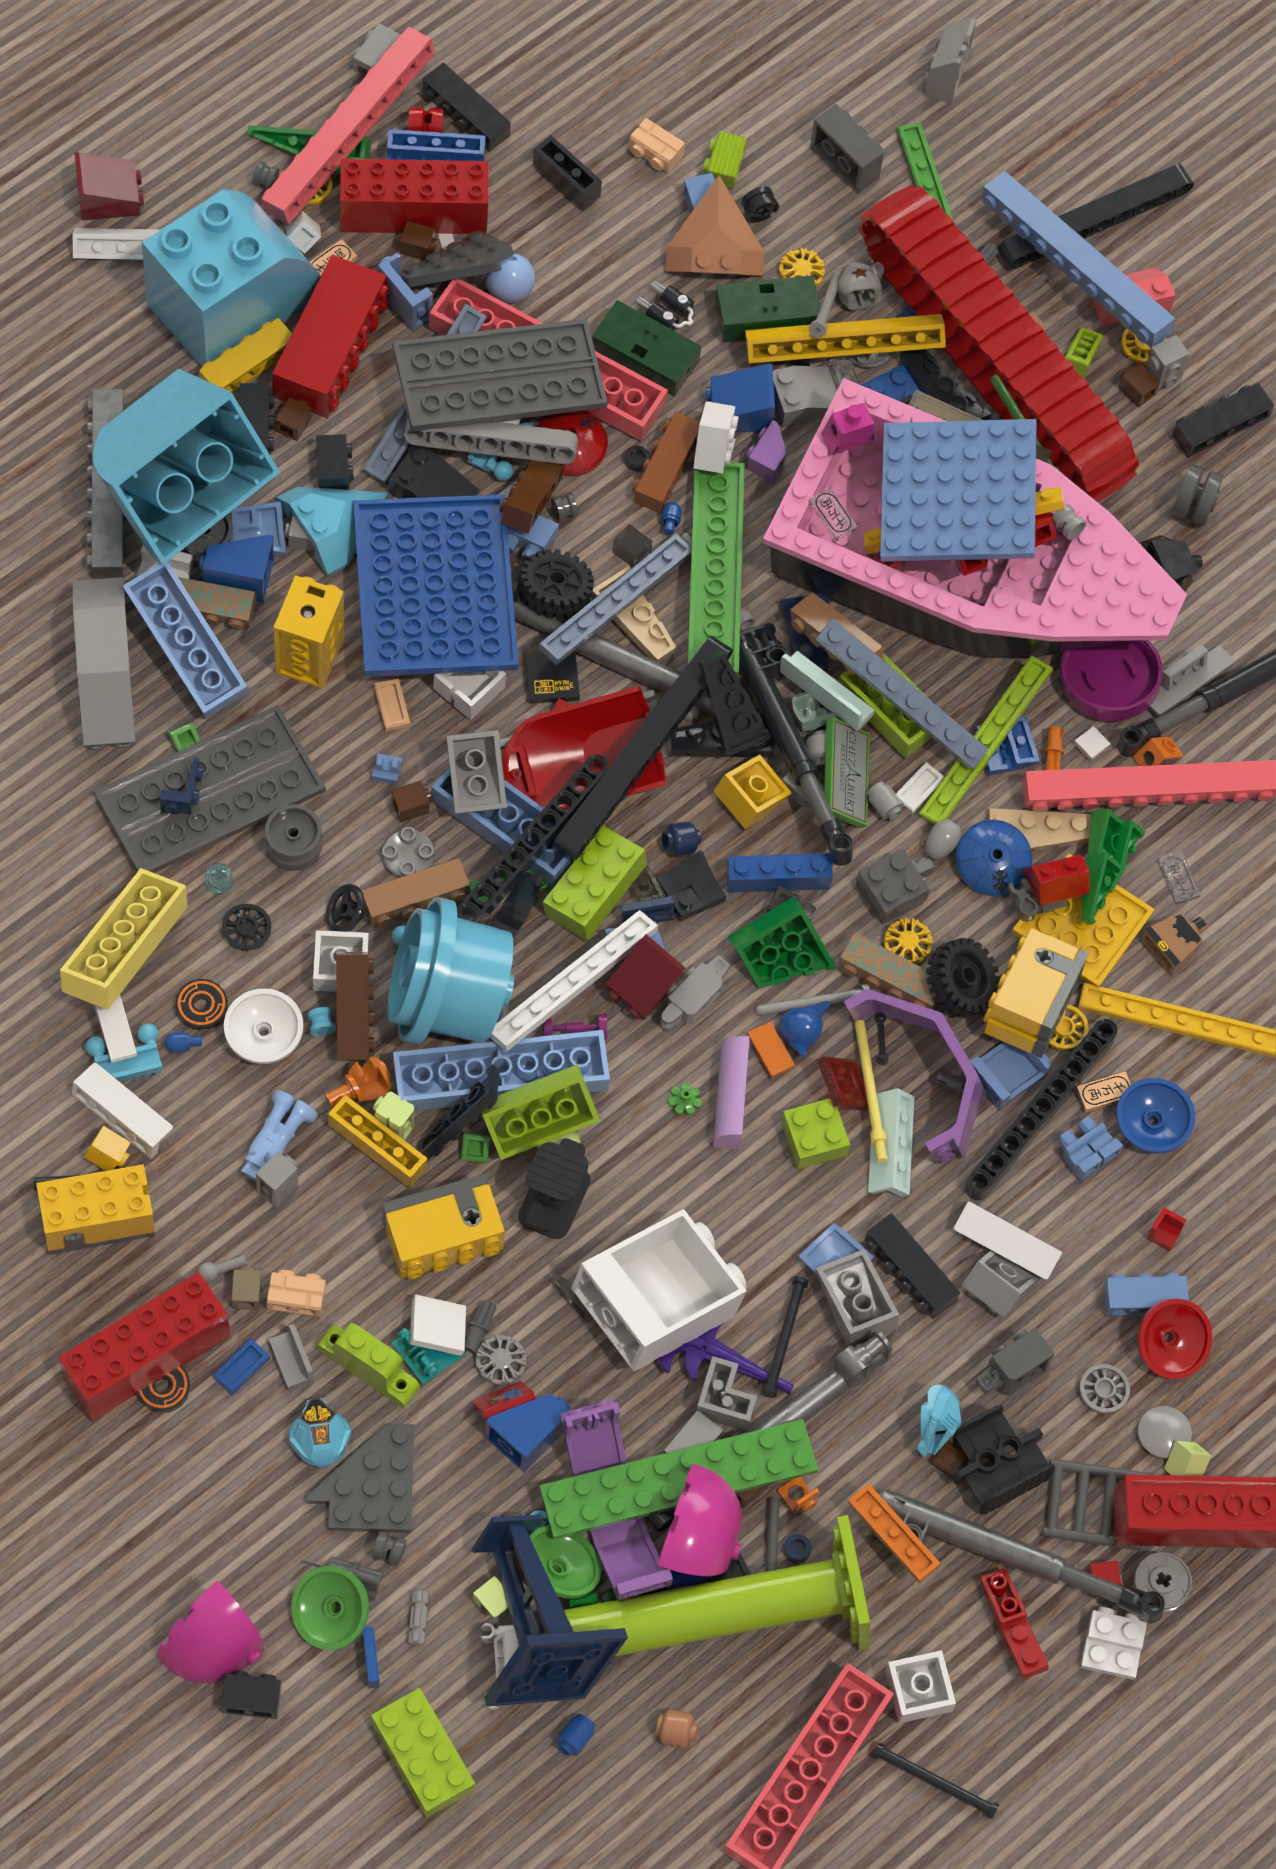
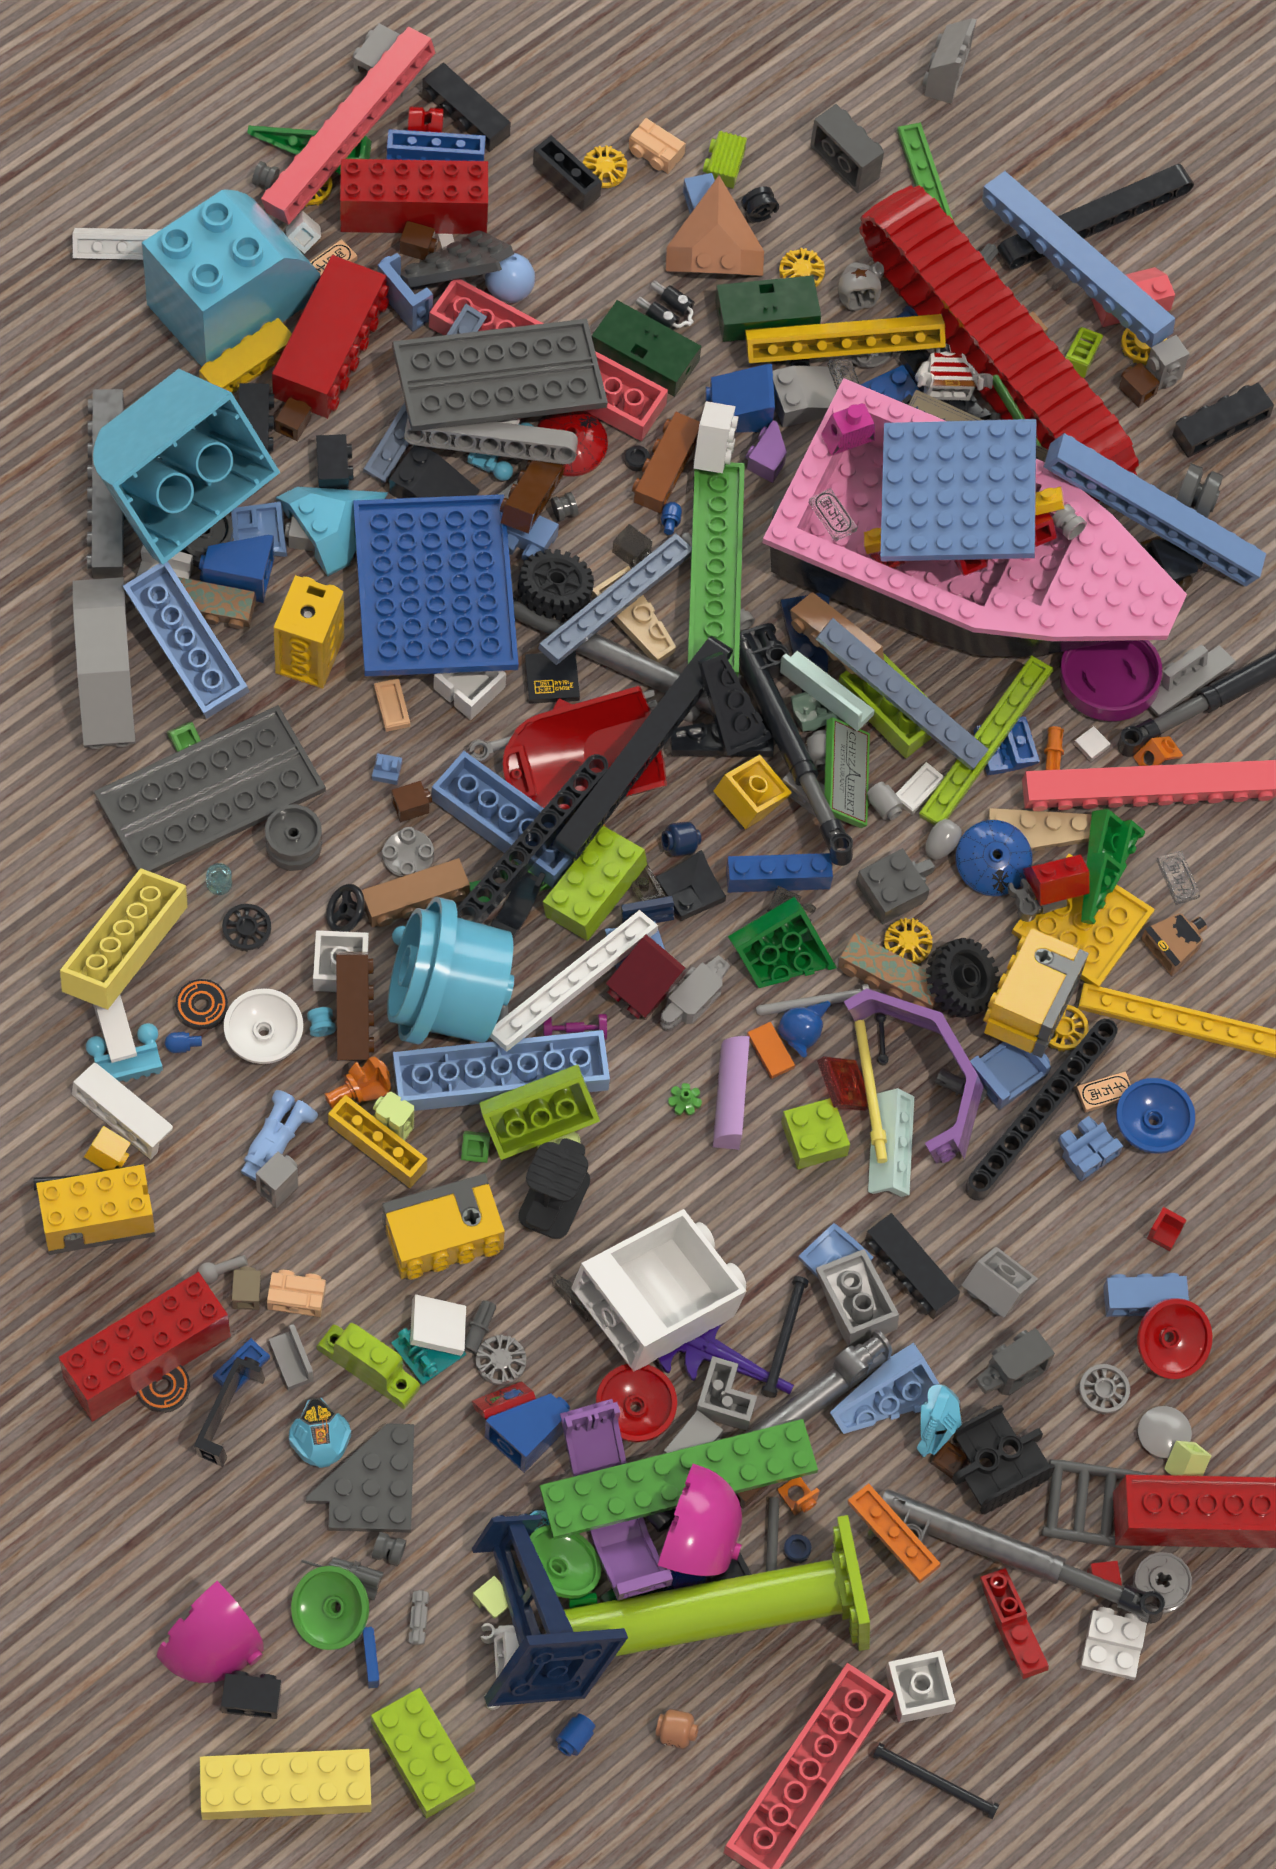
slope [74,152,144,221] -> none
dark blue bracket [160,757,204,814] -> none
black wing [418,1064,500,1161] -> none
light grey slope [446,730,507,814] -> none
light grey bar [809,271,842,338] -> none
white panel [954,1201,1063,1279] -> none
none -> black panel [194,1357,265,1467]
none -> light yellow brick [200,1749,371,1820]
none -> yellow wheel [583,145,628,188]
none -> red dish [596,1364,677,1442]
none -> light blue wedge [830,1343,939,1434]
none -> torso [915,344,993,400]
none -> medium blue brick [1044,433,1266,587]

